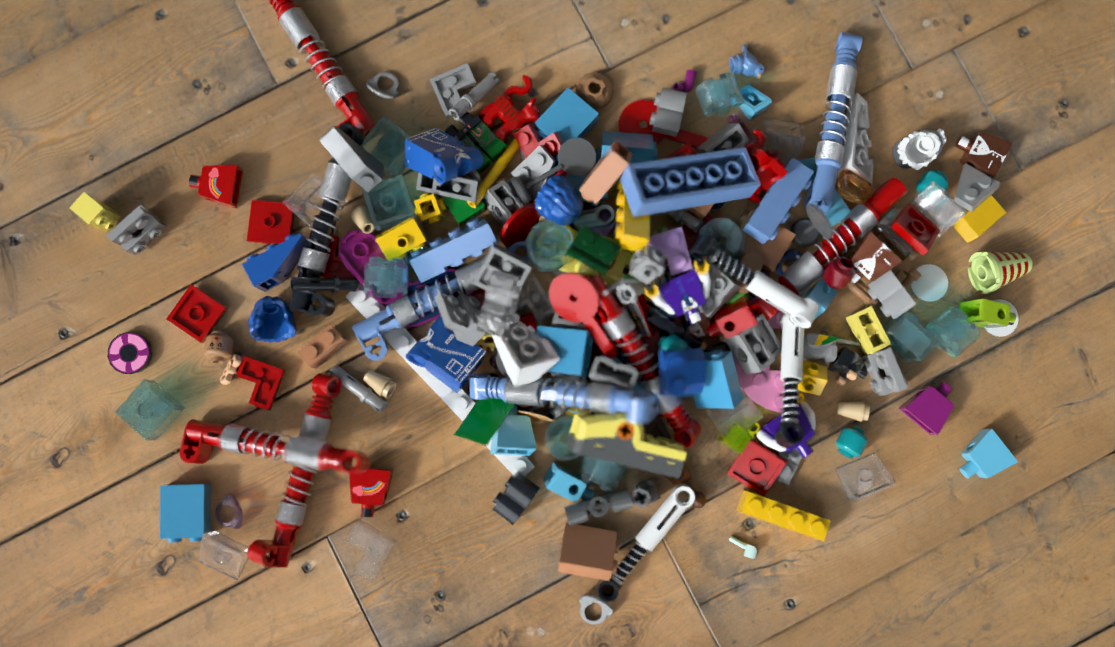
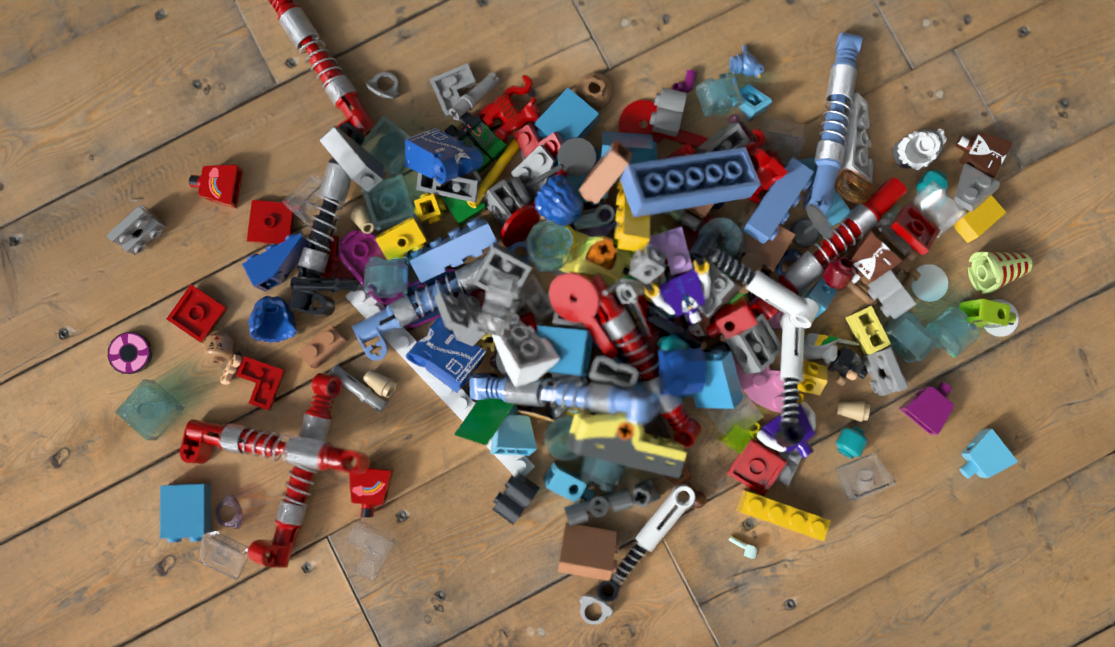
light yellow brick [70,192,121,232] -> none
dark green plate [566,225,621,276] -> none

